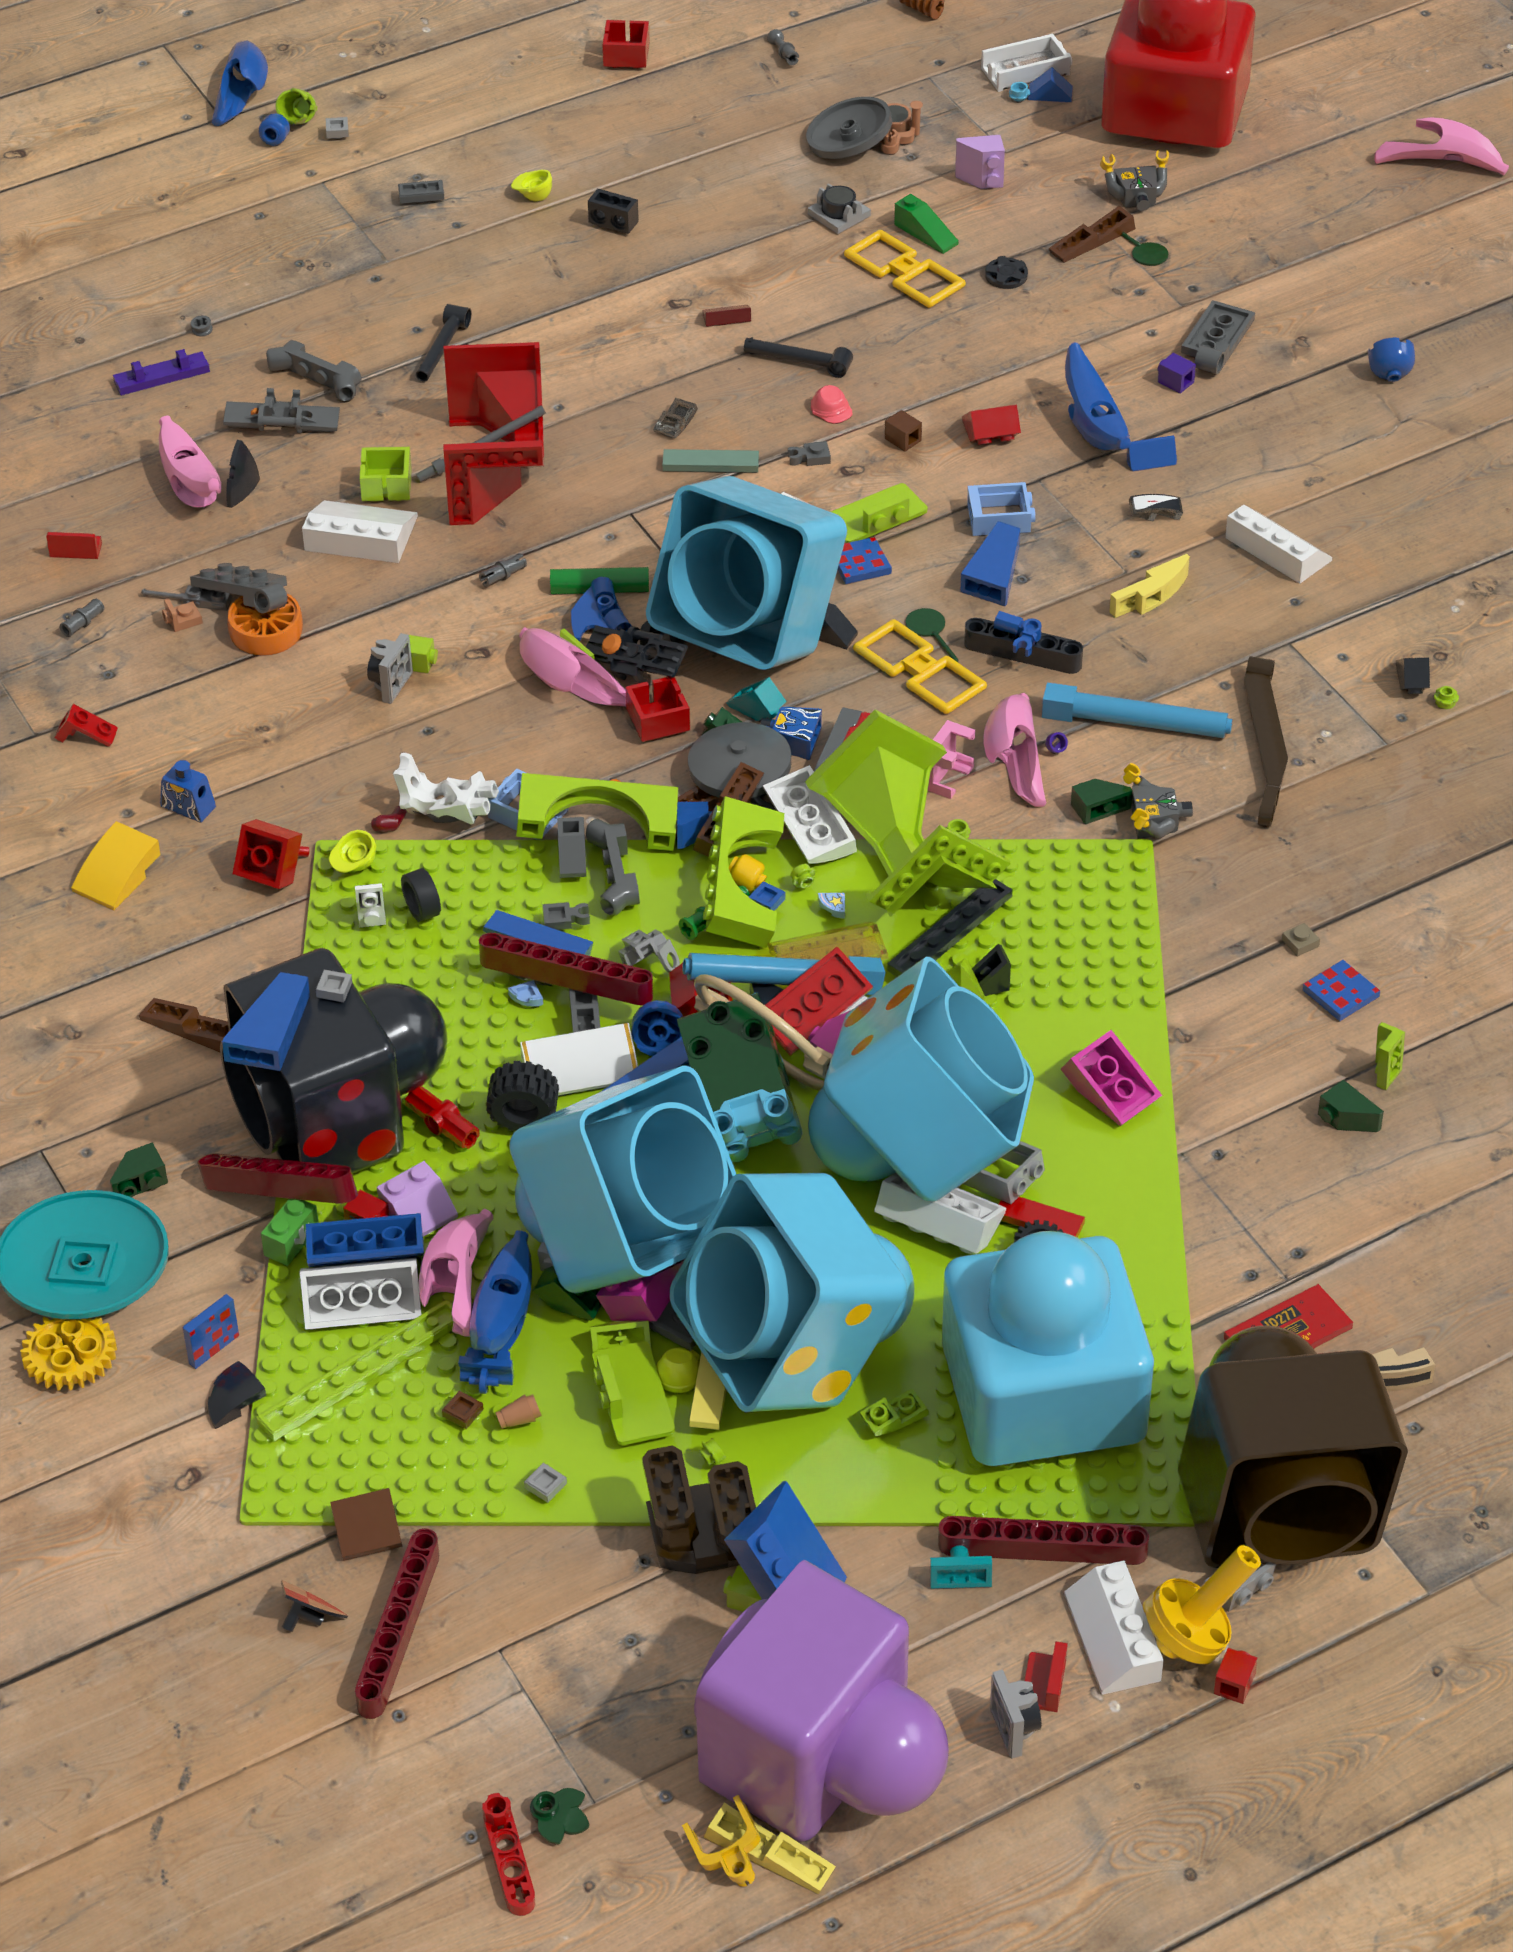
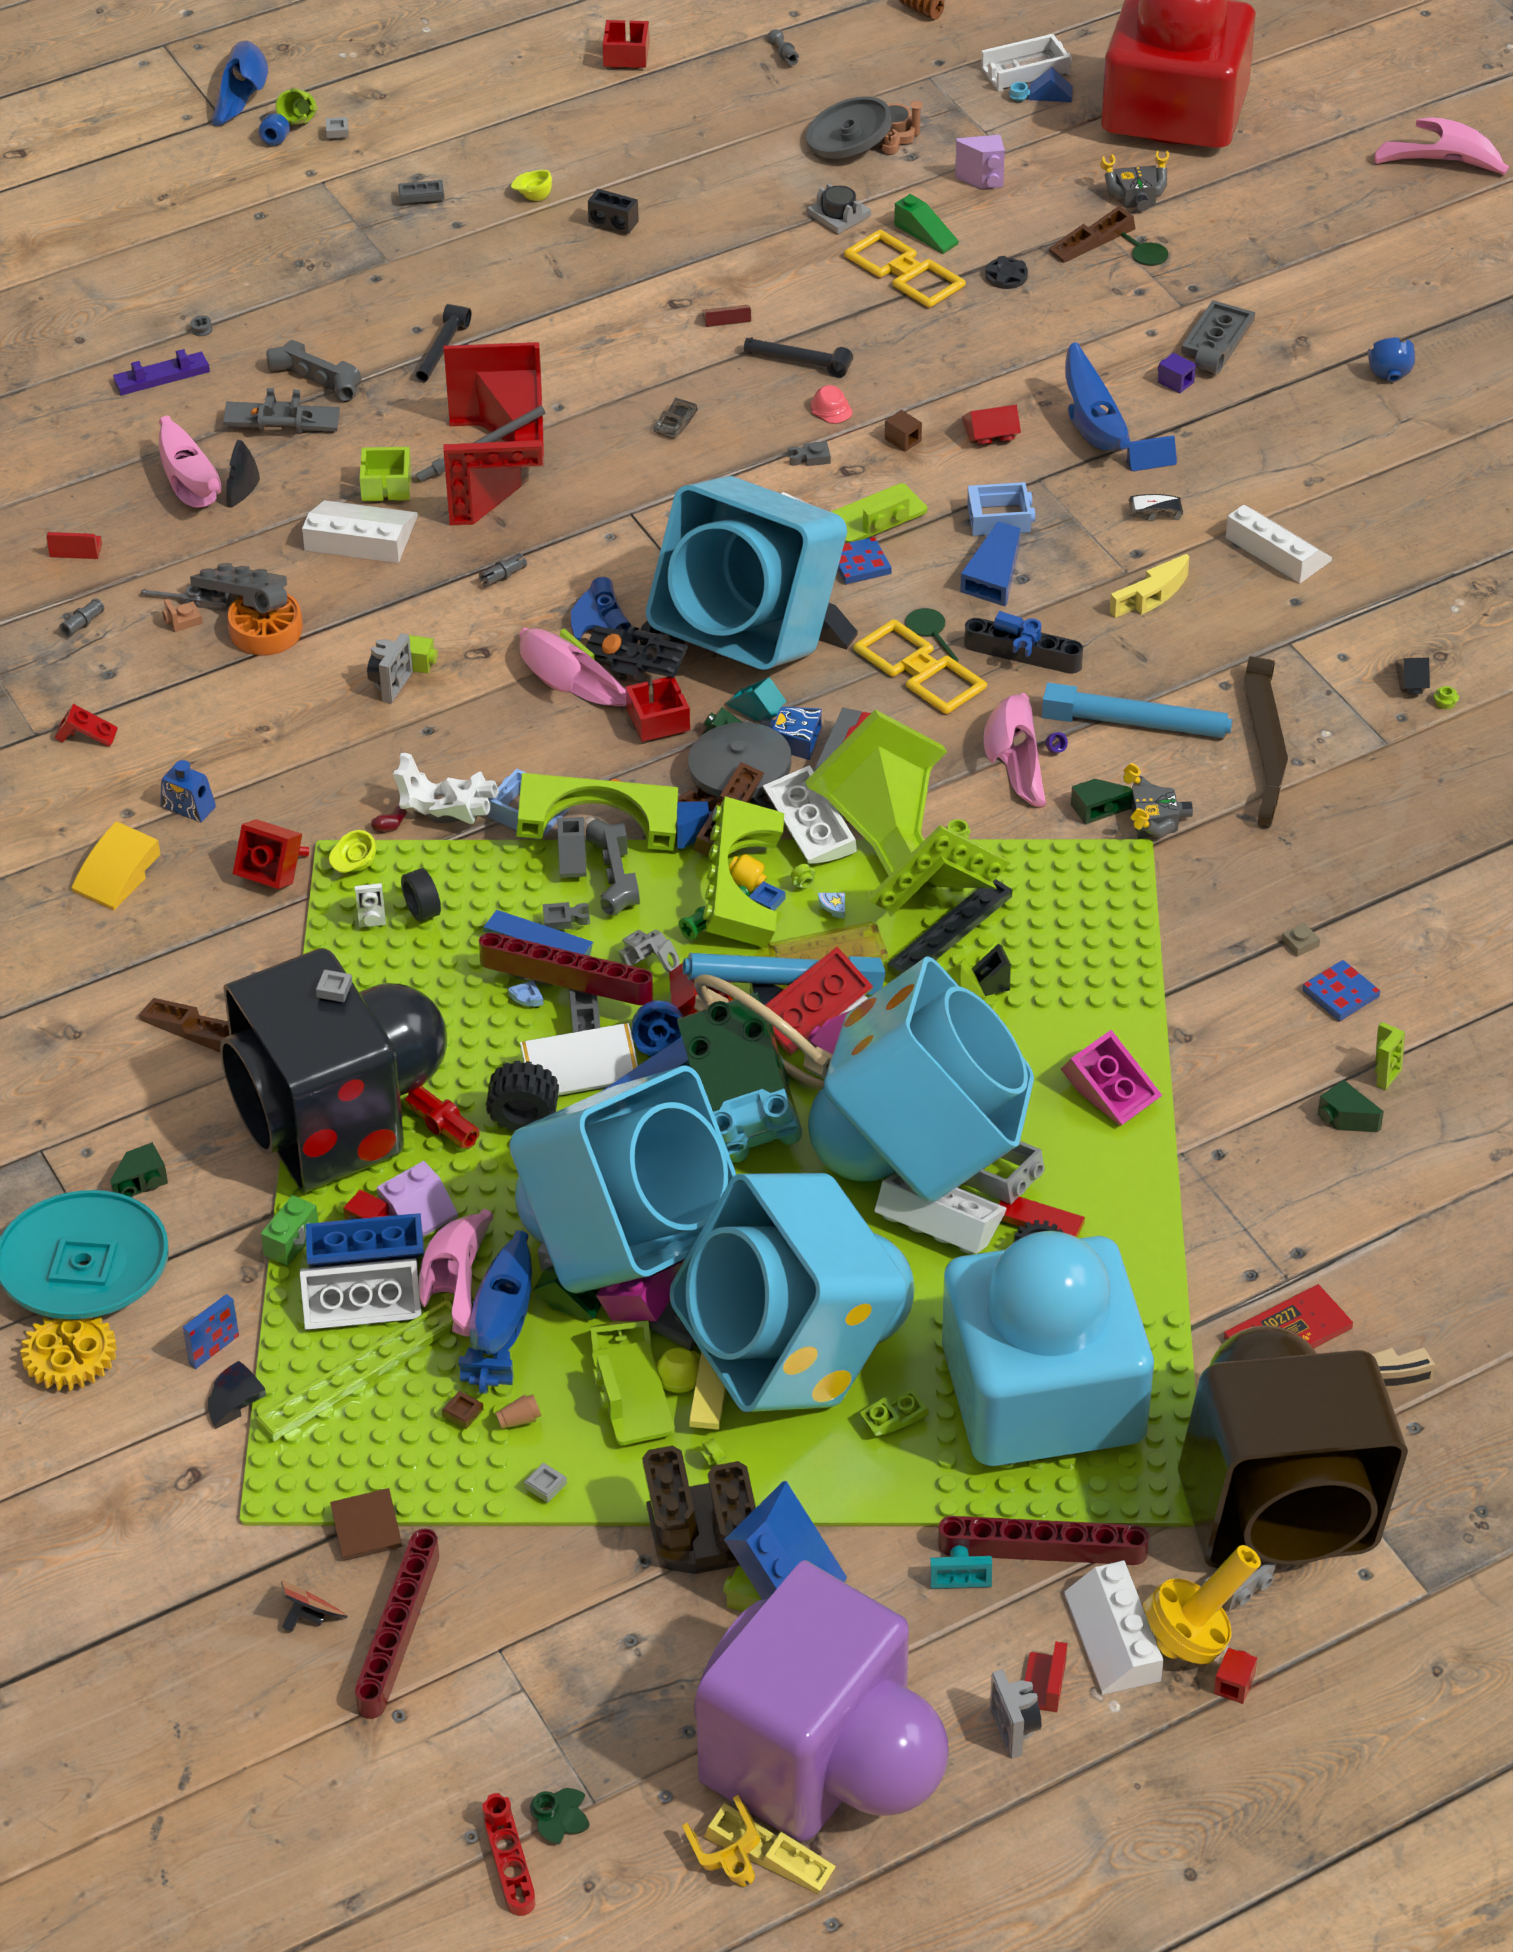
dark red beam [197,1153,358,1204] -> none
blue slope [222,972,310,1071] -> none
green brick [550,567,649,594] -> none
sand green tile [662,449,759,473] -> none
bright pink panel [927,720,975,799] -> none

